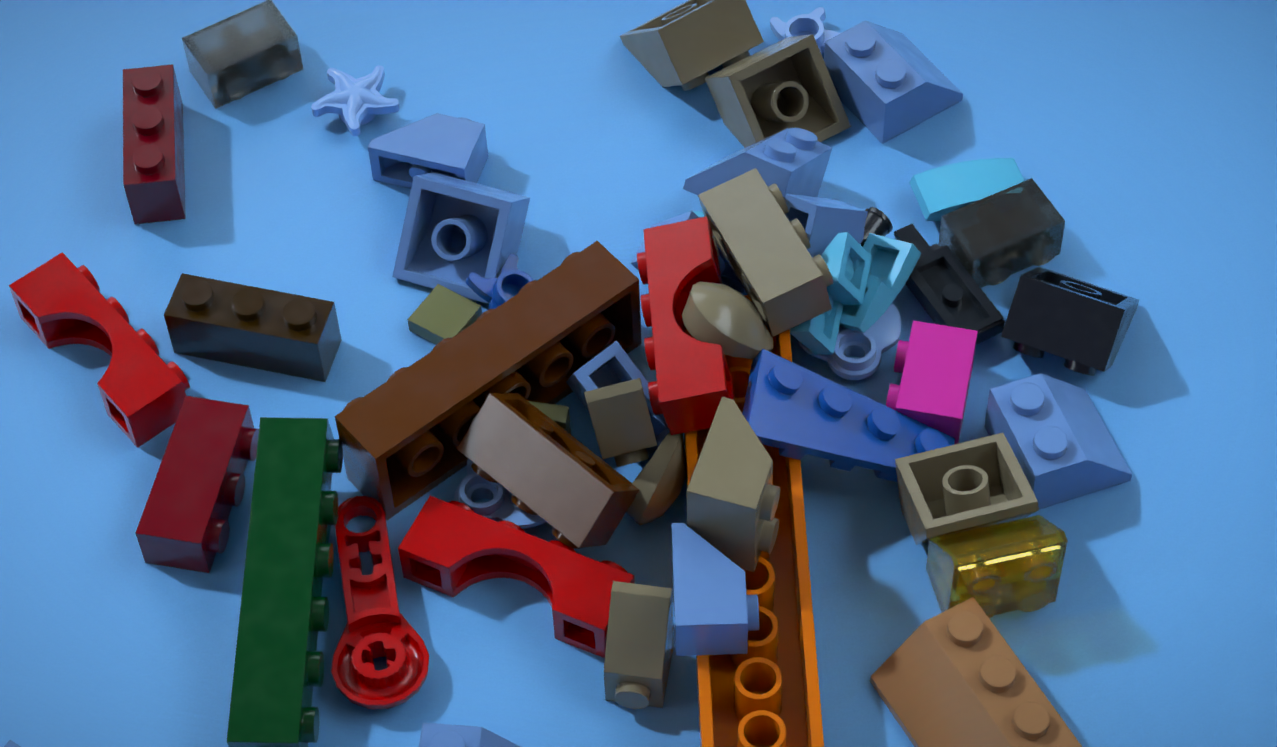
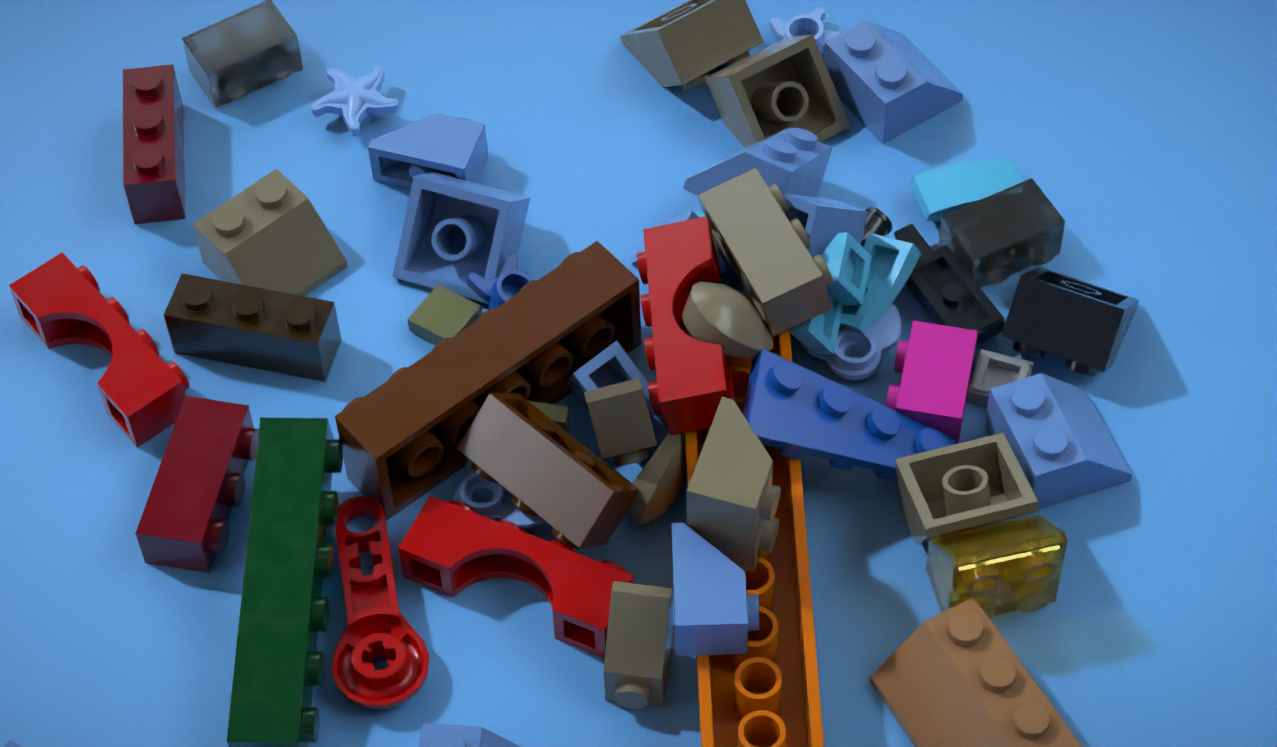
none -> dark tan slope [193,169,348,296]
none -> light grey tile [967,349,1034,407]

